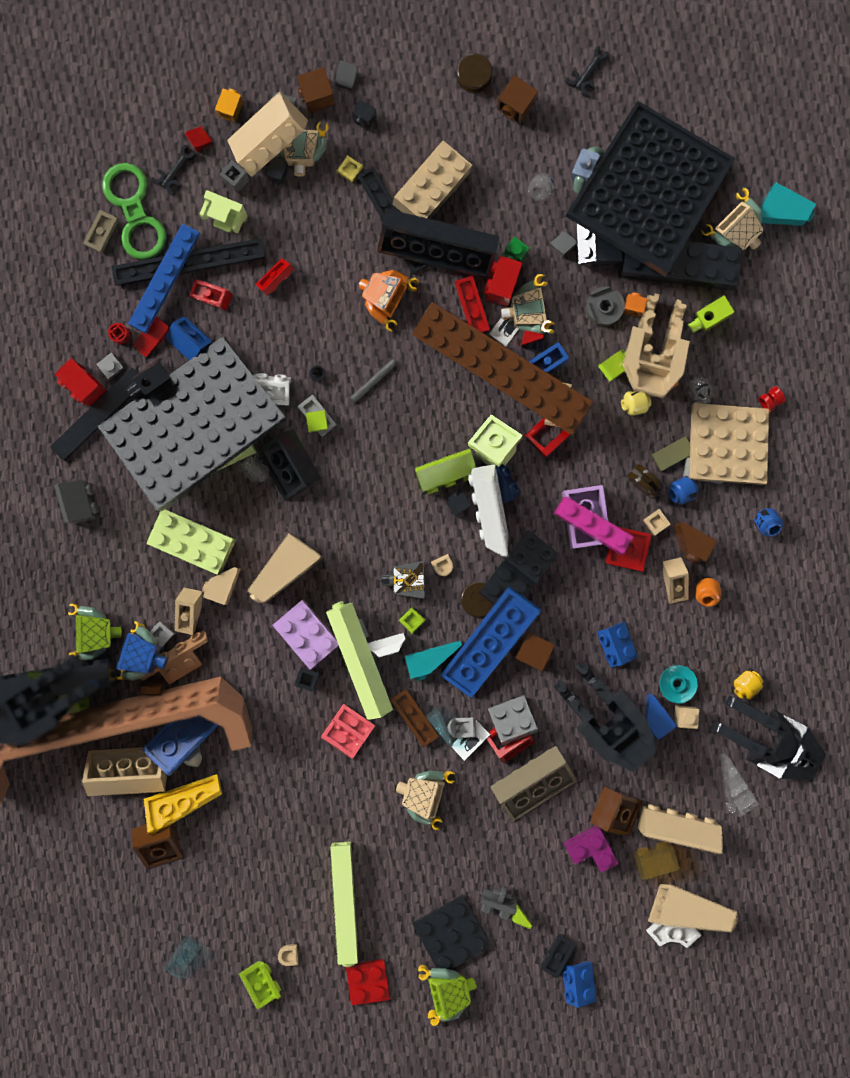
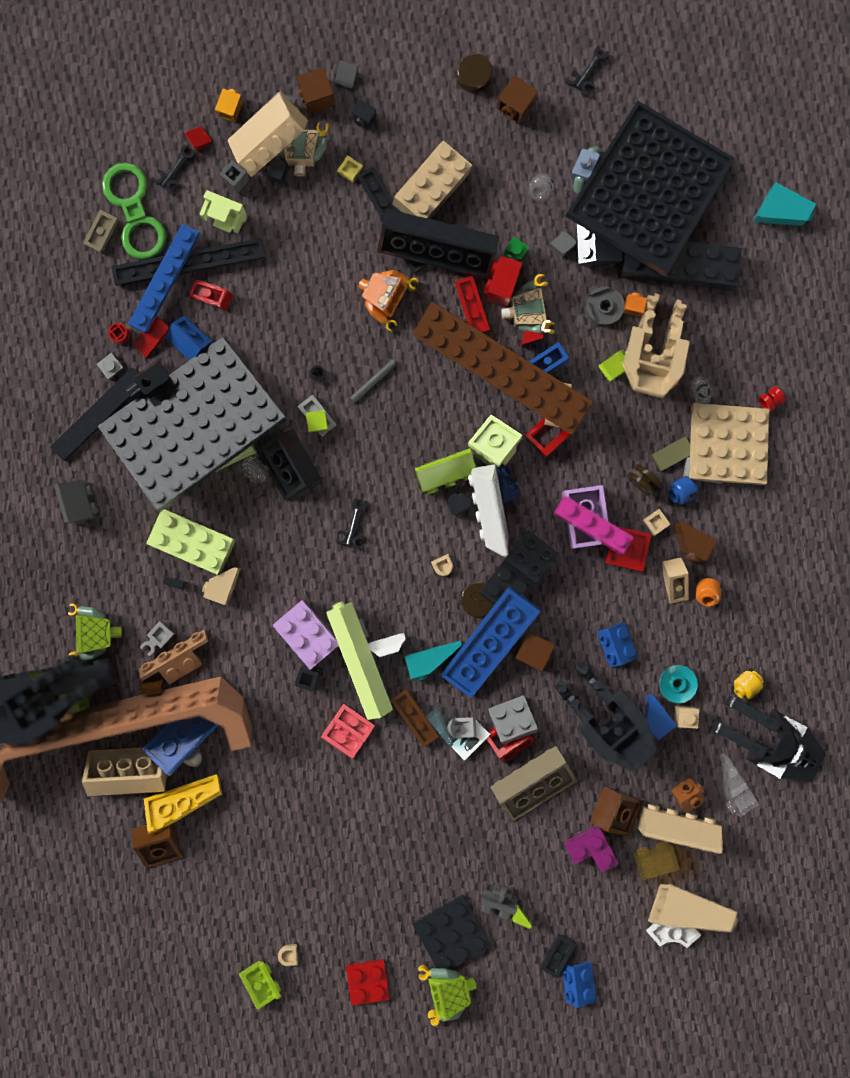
red brick [55,358,107,406] -> none
blue torso [117,621,168,681] -> none
clear light blue slope [164,935,202,979] -> none
tan slope [175,587,202,635] -> none
tan slope [248,534,323,603] -> none
white bracket [254,373,291,405] -> none
red plate [255,258,294,296] -> none
yellowish green brick [331,842,359,967] -> none
torso [382,561,424,598] -> none
tan torso [396,770,455,830] -> none
lime tile [399,607,426,634] -> none
white sticker [490,305,519,346] -> none
light yellow head [621,390,651,416] -> none
lime torso [687,295,734,333] -> none
tan torso [701,188,763,250] -> none
blue head [754,508,784,537] -> none
none -> black tile [163,577,187,589]
none -> black bar [336,498,368,550]
none -> dark orange brick [671,778,705,813]

